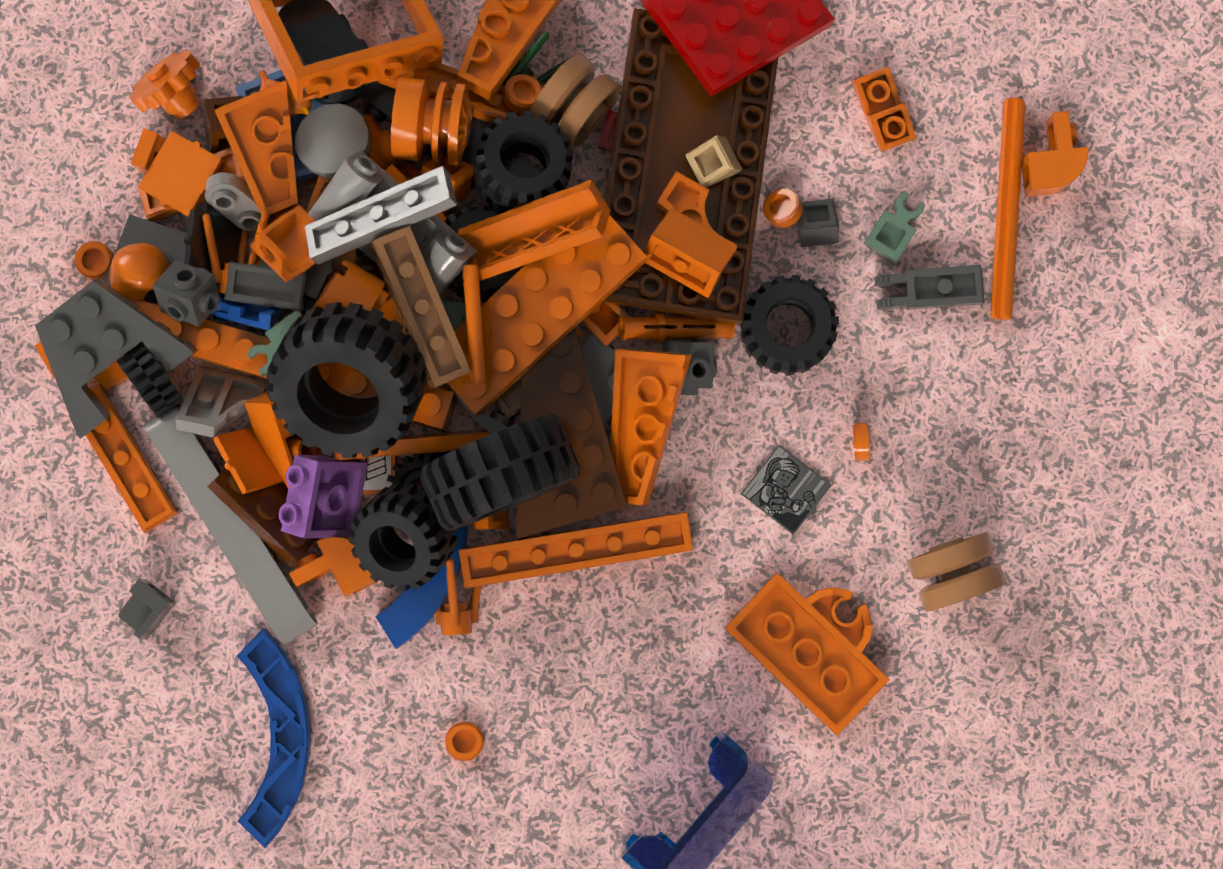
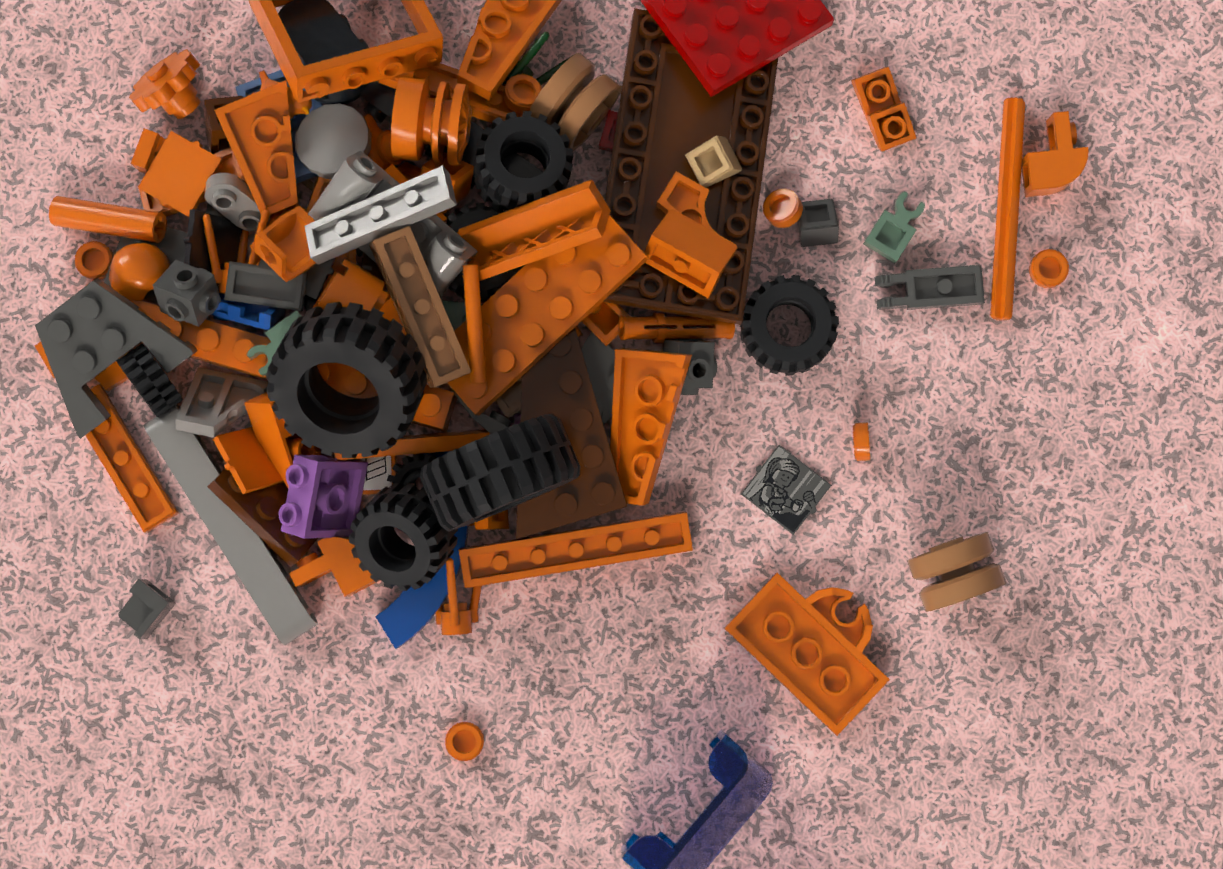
blue tile [237,628,311,848] -> none
none -> orange piece [49,196,167,243]
none -> orange tile [1029,249,1069,288]

